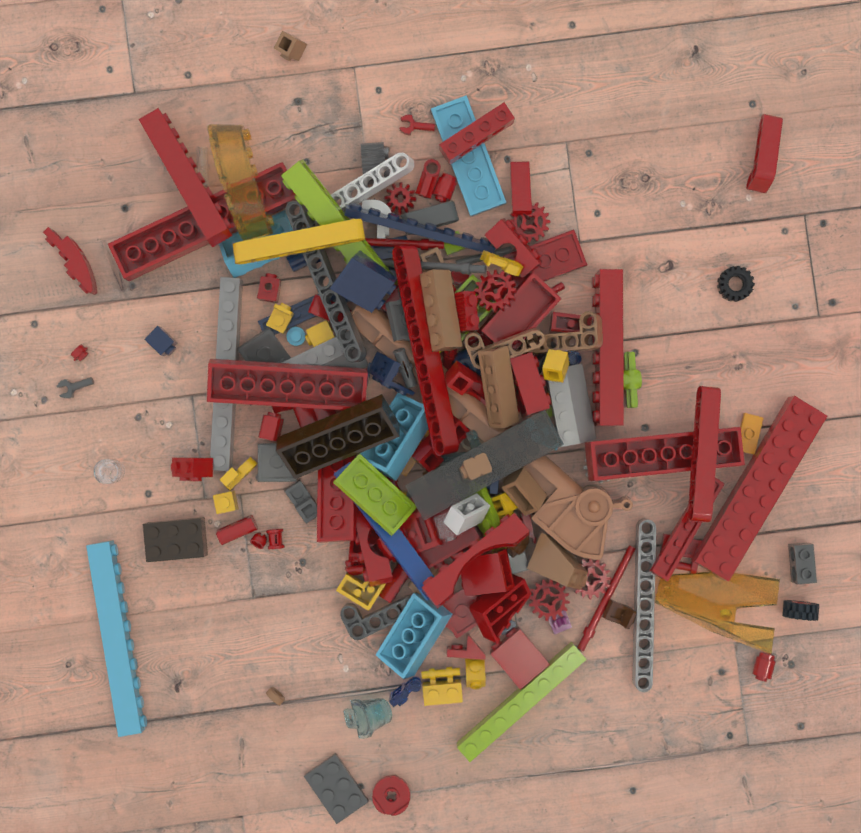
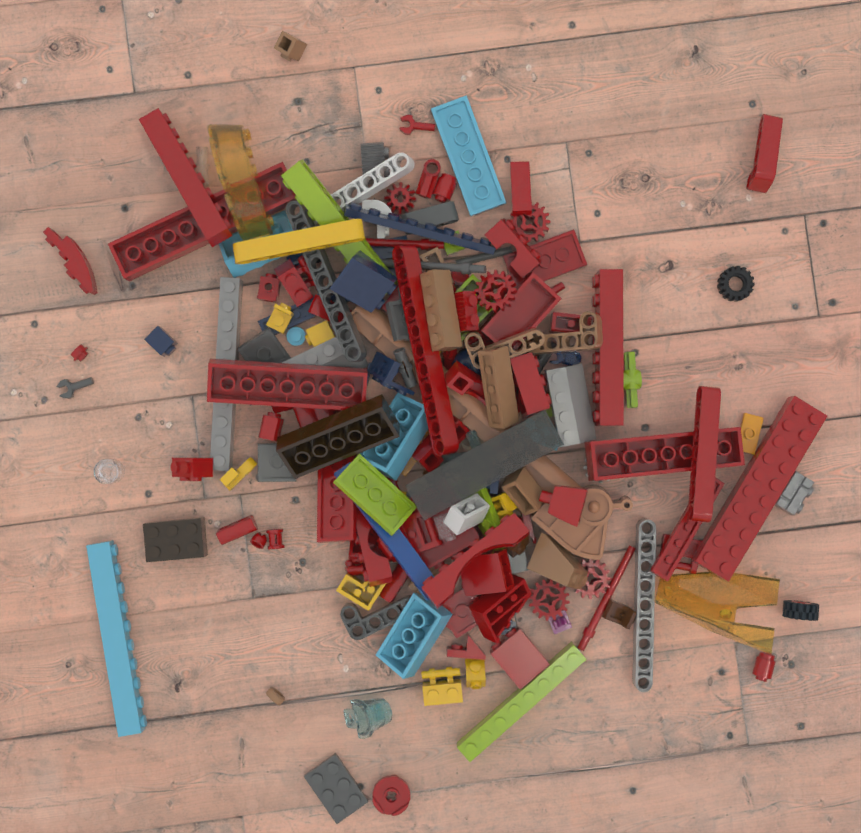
yellow brick [213,491,239,514] -> none
dark grey slope [284,480,317,524] -> none
clear blue plate [389,676,421,708] -> none
red brick [439,102,515,165] -> none
medium nougat brick [459,453,492,481] -> none
yellow piece [480,250,523,276] -> none
yellow brick [542,349,569,383] -> none
dark grey brick [788,542,817,584] -> none
none -> red brick [274,256,318,307]
none -> red torso [539,485,588,527]
none -> flat silver brick [775,471,815,515]

